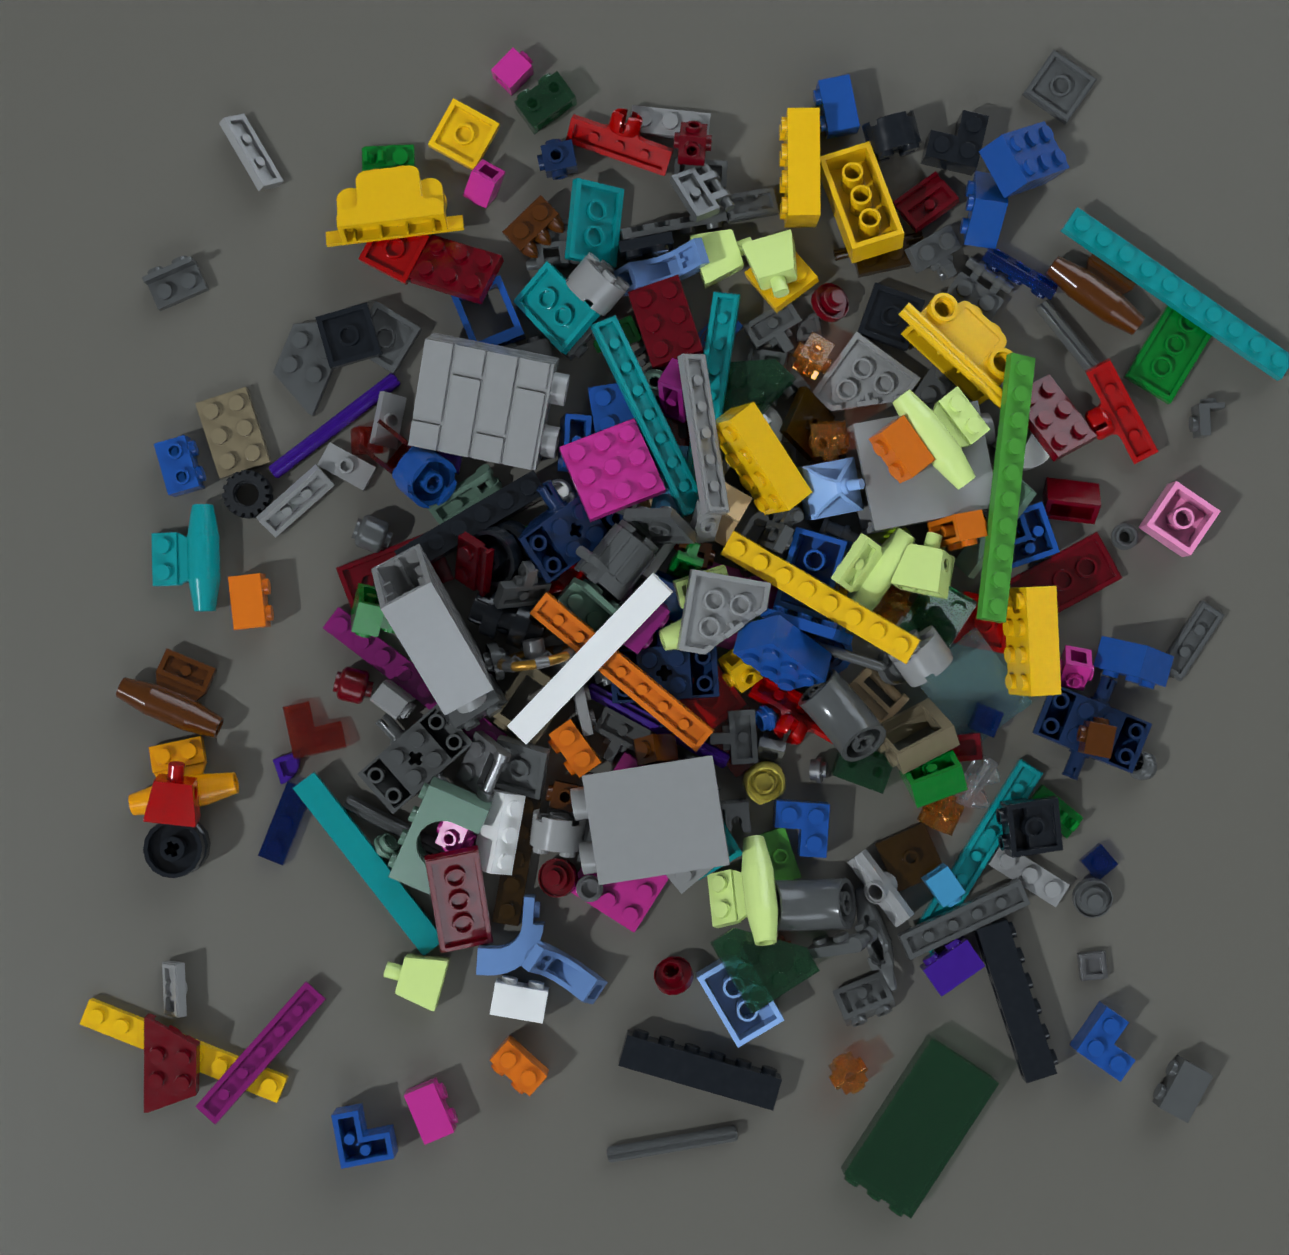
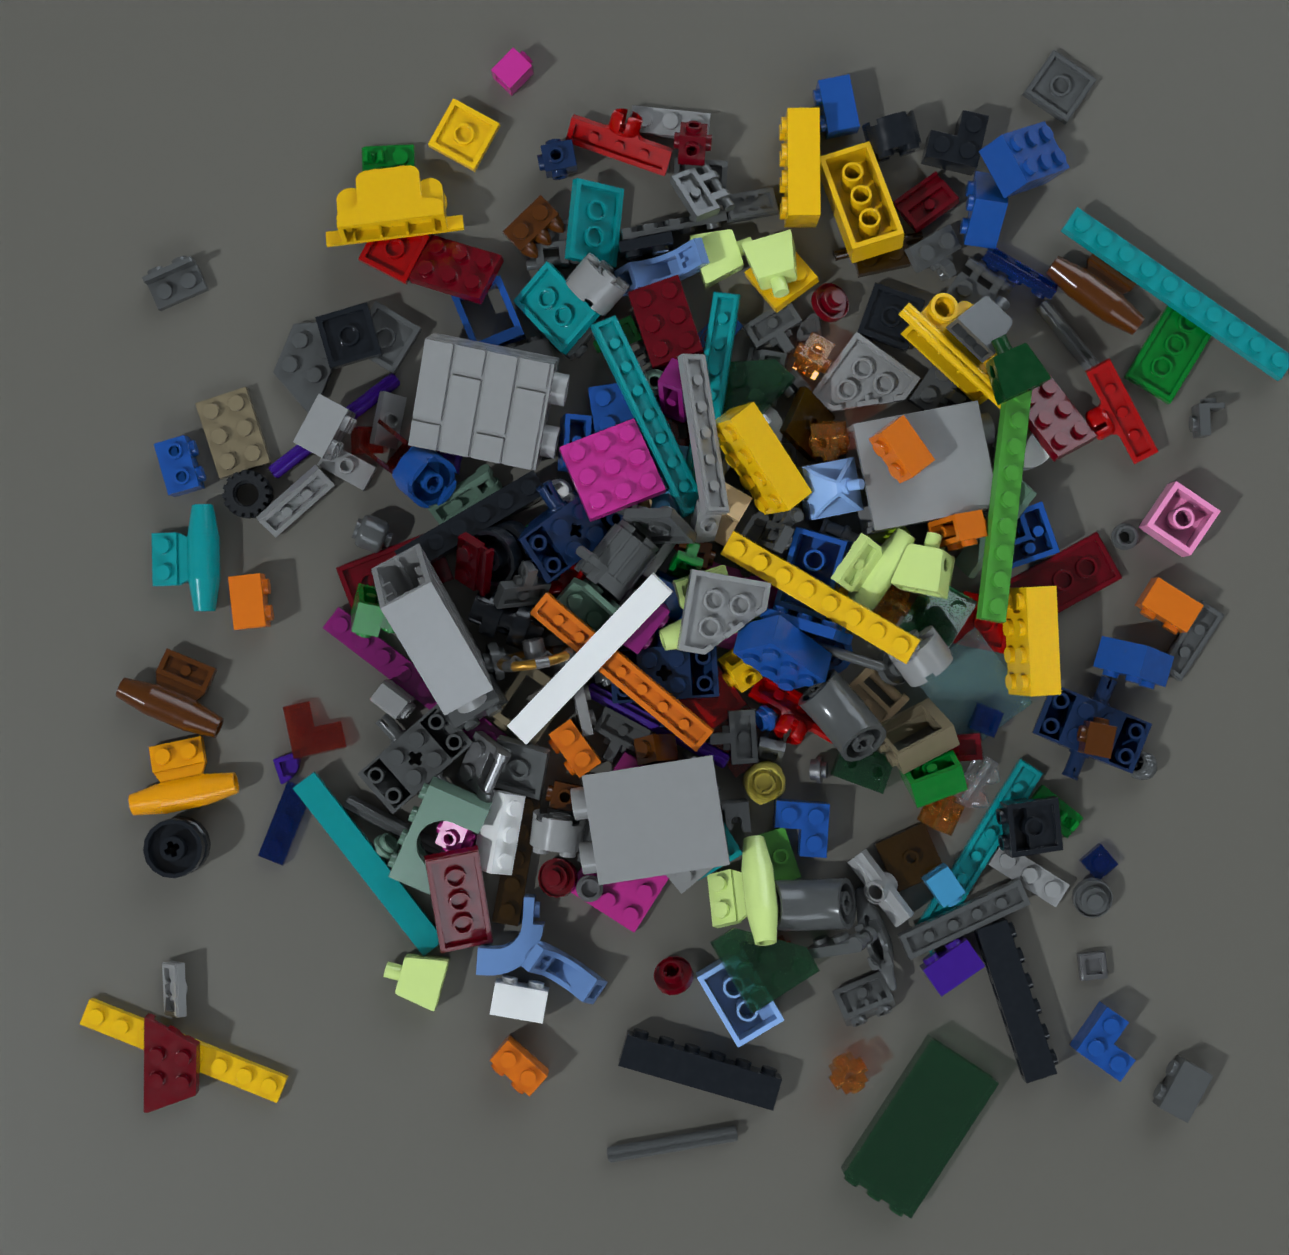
red torso [143,761,201,827] -> none
magenta plate [195,981,326,1125] -> none
light grey plate [219,113,283,191] -> none
blue brick [331,1103,398,1169] -> none
dark red head [333,667,374,704] -> none
dark pink brick [404,1077,458,1145] -> none
dark pink brick [463,159,505,208] -> none
clear green brick [514,71,577,135] -> none
yellowish green plate [892,386,990,490] -> none
dark red brick [1042,477,1101,524] -> none
dark pink brick [1060,645,1094,691] -> none
none -> light grey brick [293,394,357,460]
none -> dark grey torso [946,296,1013,363]
none -> dark green torso [986,334,1051,405]
none -> orange brick [1135,577,1204,635]

